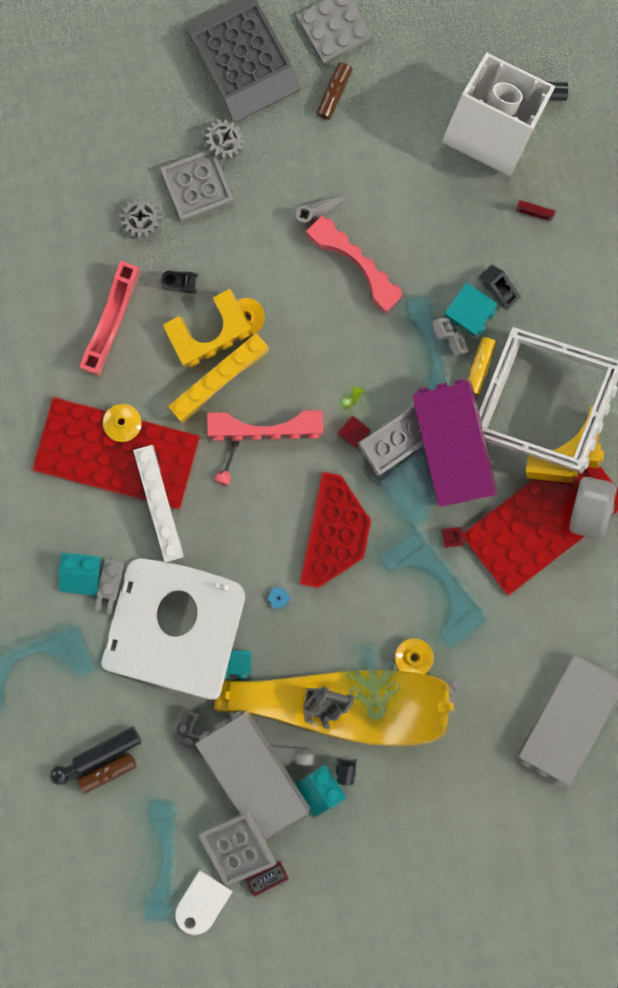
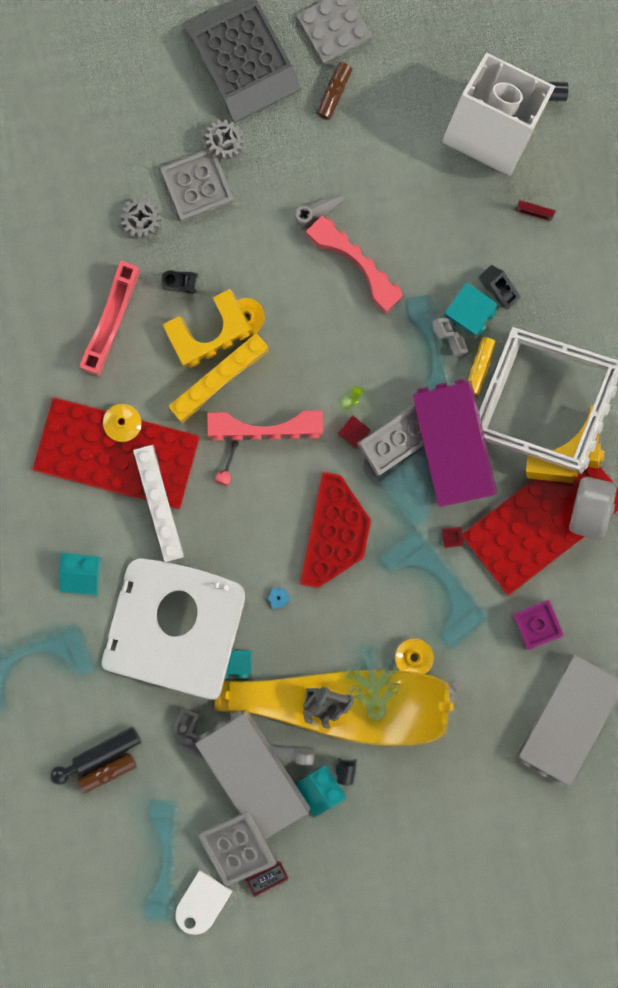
light grey hinge [95,559,125,615] -> none
none -> magenta panel [511,600,564,650]

